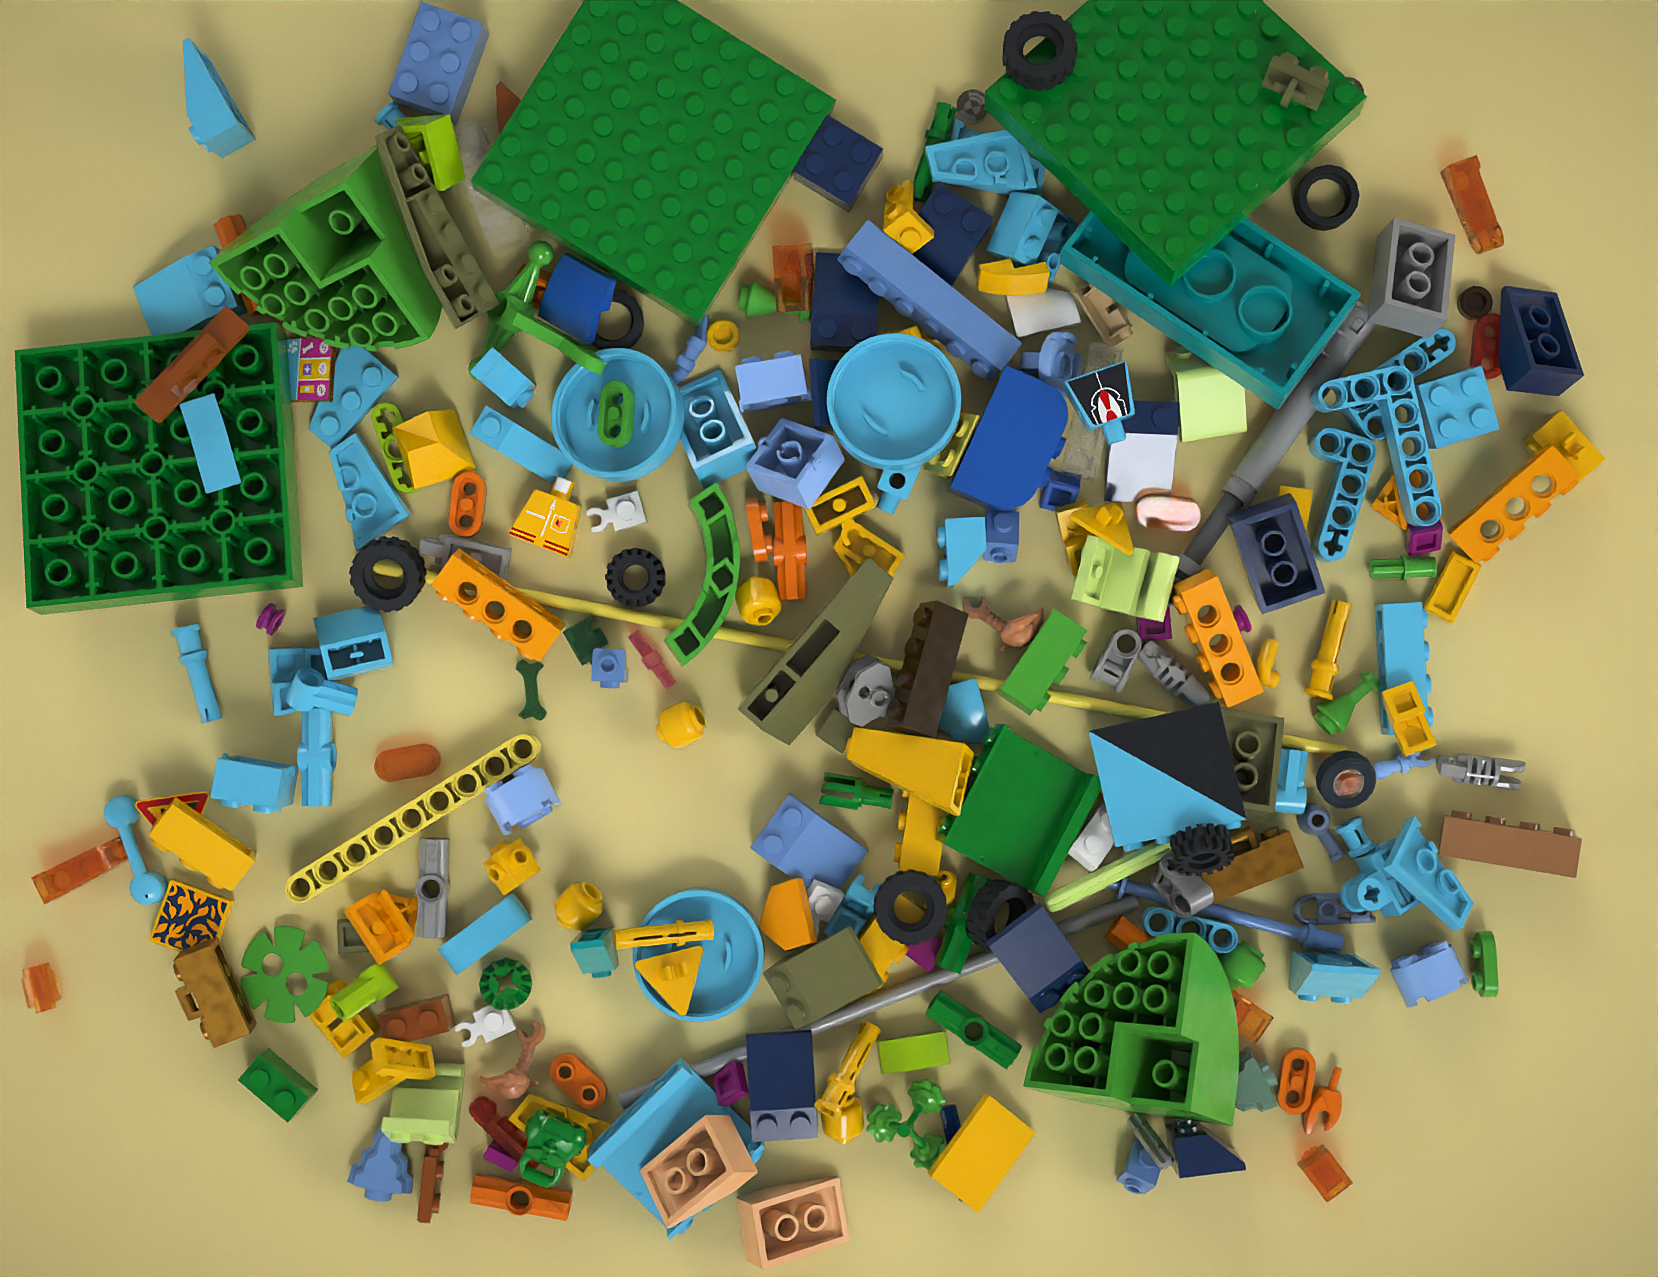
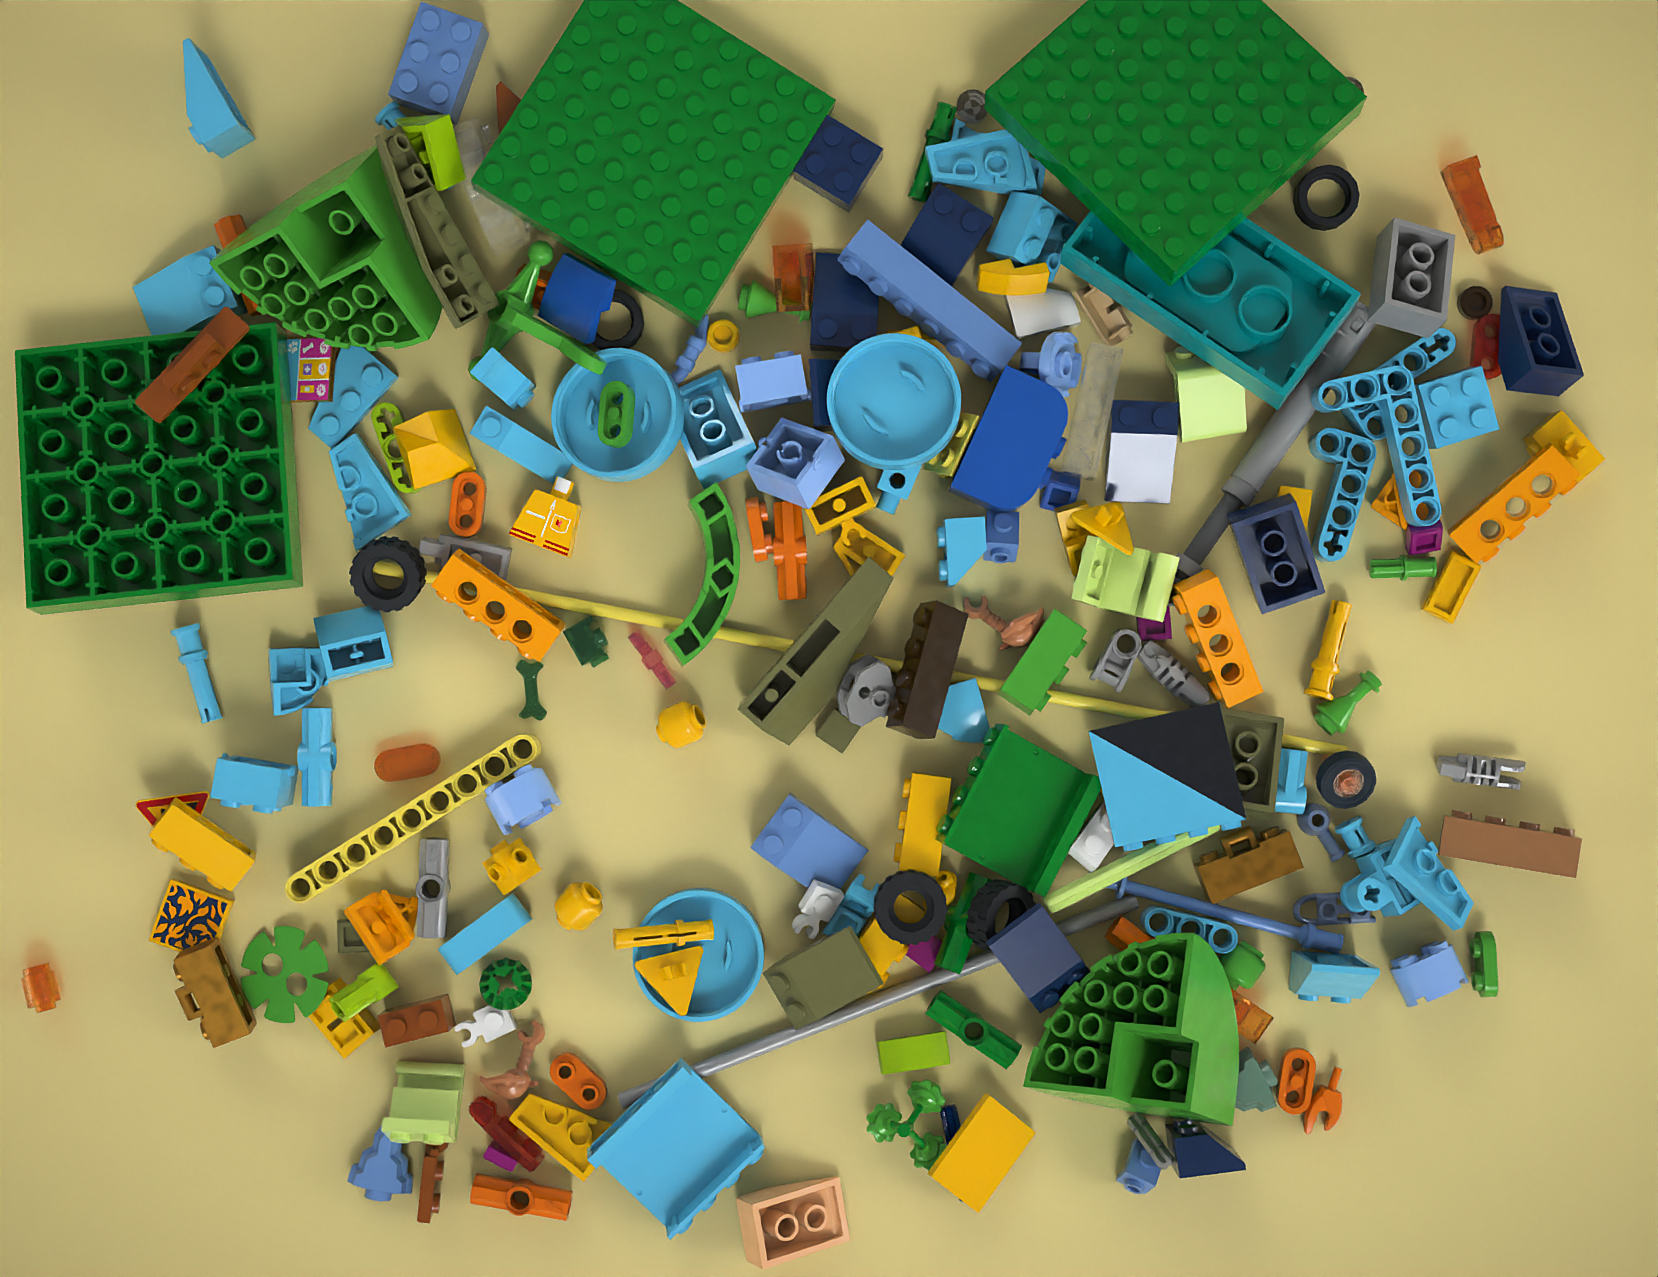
clear orange leg [31,837,129,904] -> none
medium azure piece [104,795,168,905] -> none
medium azure sticker [179,393,241,494] -> none
green brick [238,1048,318,1123] -> none
magenta bush [256,603,286,636] -> none
medium azure piece [286,667,358,716] -> none
yellow bracket [352,1037,436,1105] -> none
green piece [519,1109,586,1189] -> none
teal slope [570,927,619,978] -> none
white plate [586,491,648,533] -> none
medium blue bracket [591,648,629,688] -> none
black tyre [605,548,666,607] -> none
light nougat slope [639,1115,758,1228] -> none
magenta tile [713,1061,749,1107] -> none
yellow head [735,576,781,626] -> none
dark blue slope [746,1030,818,1142] -> none
light orange slope [759,878,818,951] -> none
yellow pin [814,1021,881,1119] -> none
green arm [819,772,894,810] -> none
yellow head [821,1094,864,1143] -> none
yellow slope [846,727,974,816] -> none
yellow bracket [883,179,934,254] -> none
black tyre [1002,11,1078,91] -> none
torso [1062,360,1135,445] -> none
clear orange tile [1135,493,1201,531] -> none
light grey piece [1150,853,1214,919] -> none
black tyre [1170,823,1234,876] -> none
magenta bush [1232,605,1252,634] -> none
yellow arm [1257,638,1280,689] -> none
olive hips [1261,52,1330,111] -> none
clear orange brick [1296,1144,1353,1203] -> none
light blue piece [1372,748,1435,779] -> none
medium azure brick [1375,602,1433,736] -> none
yellow slope [1381,681,1437,758] -> none

